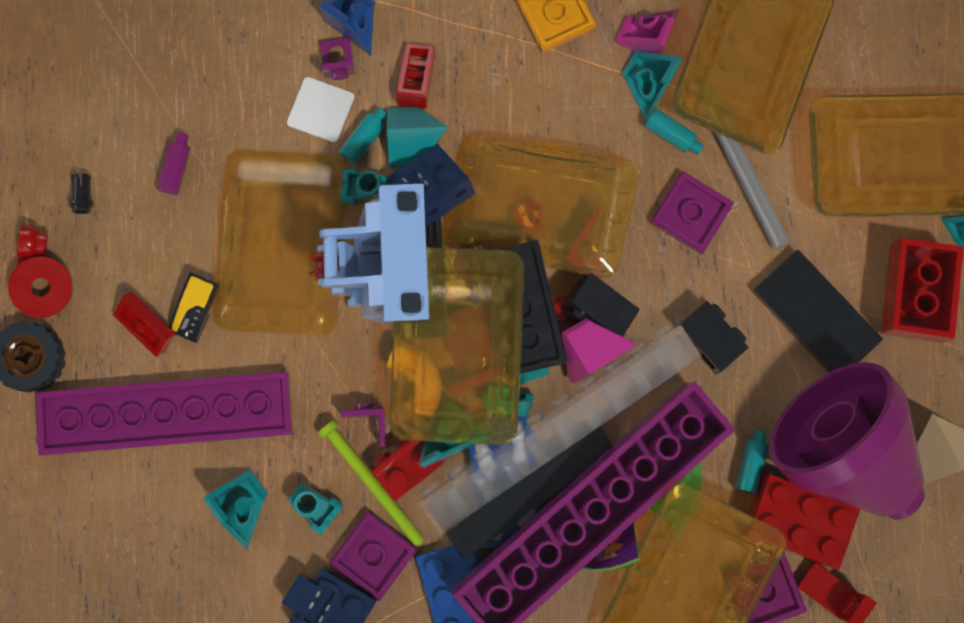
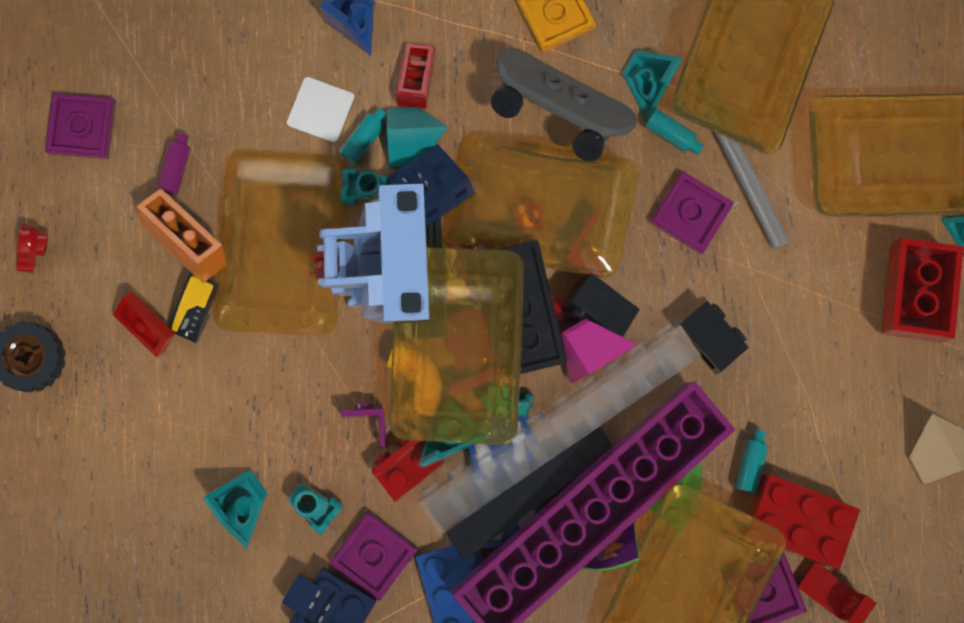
red tile [8,256,73,318] -> none
magenta plate [36,372,293,456] -> none
black pin [68,173,94,214] -> none
lime bar [318,419,424,546] -> none
magenta bracket [320,38,355,80] -> none
teal tile [517,368,550,385] -> none
dark pink slope [615,9,680,54] -> none
black tile [752,249,883,373] -> none
magenta cone [769,362,925,520] -> none
none -> magenta tile [45,93,116,159]
none -> orange brick [136,188,227,283]
none -> dark grey piece [491,48,637,161]

